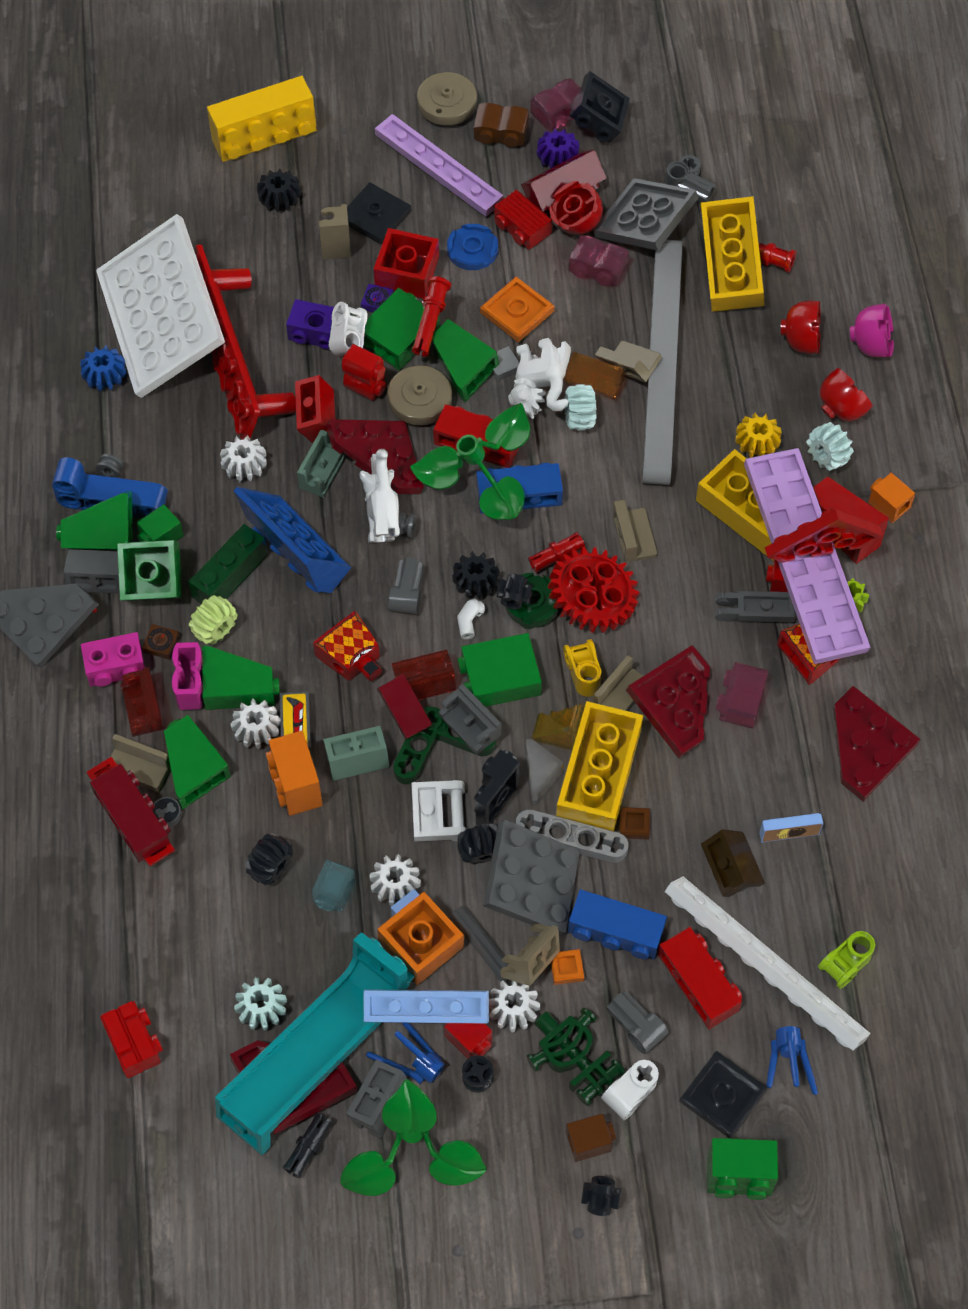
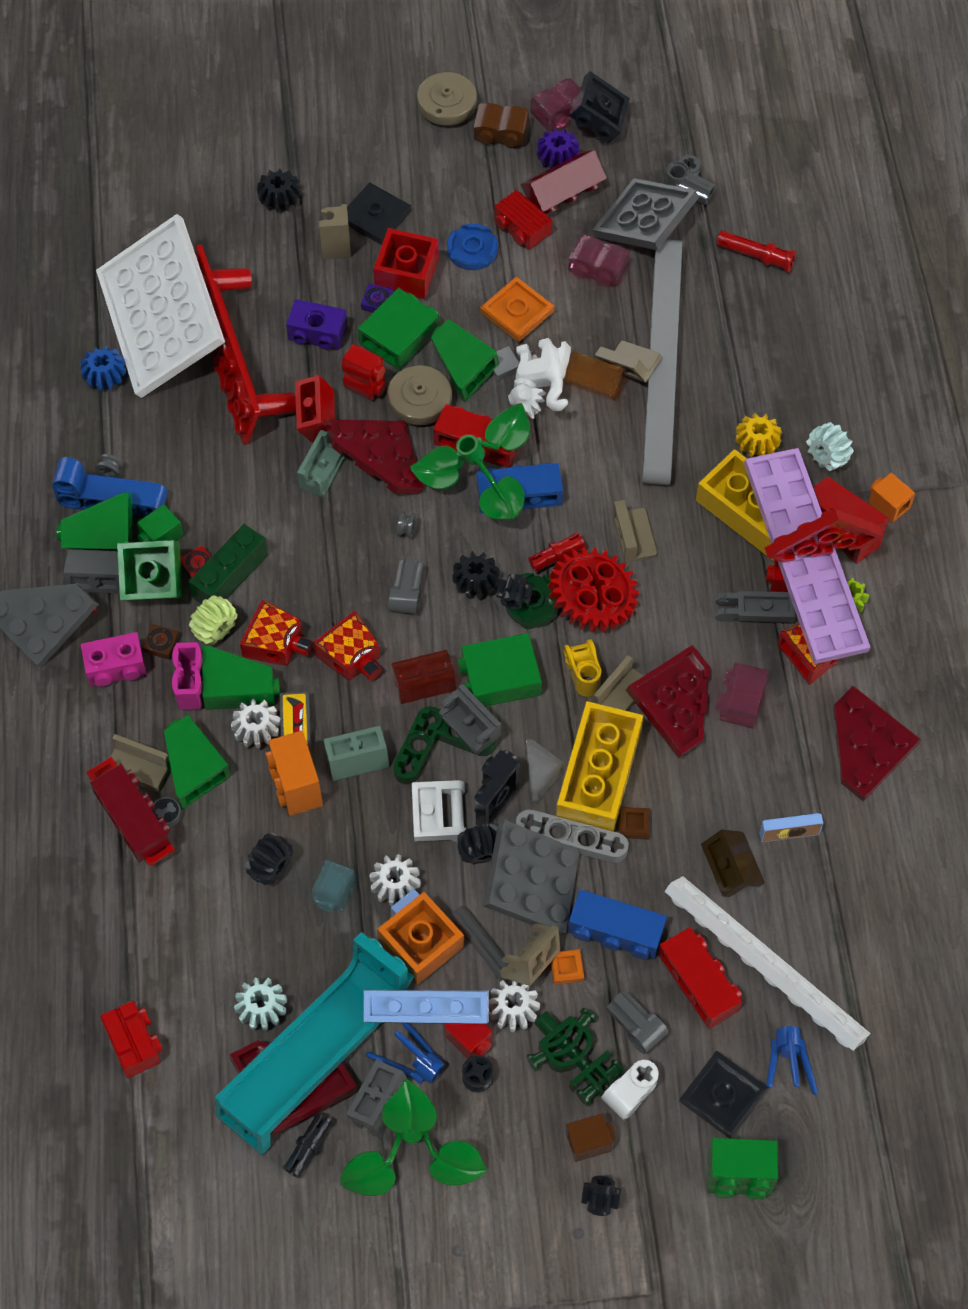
clear red hinge [121,667,164,737] -> none
yellow brick [207,76,317,162] -> none
white gear [220,435,267,483] -> none
blue slope [234,487,351,593] -> none
white piece [329,302,367,357] -> none
white animal [360,449,400,543] -> none
lavender plate [375,114,504,217] -> none
dark red tile [377,674,432,740] -> none
red pin [412,276,452,357] -> none
white arm [457,599,485,640] -> none
clear yellow slope [531,702,586,750] -> none
red cylinder [549,181,603,235] -> none
light aqua gear [565,384,597,431] -> none
yellow brick [701,196,764,312] -> none
red cylinder [781,300,821,354] -> none
lime piece [818,931,875,989] -> none
red cylinder [820,368,873,422] -> none
dark pink cylinder [850,304,894,357] -> none
none -> red tile [180,545,211,579]
none -> red torso [240,600,313,665]

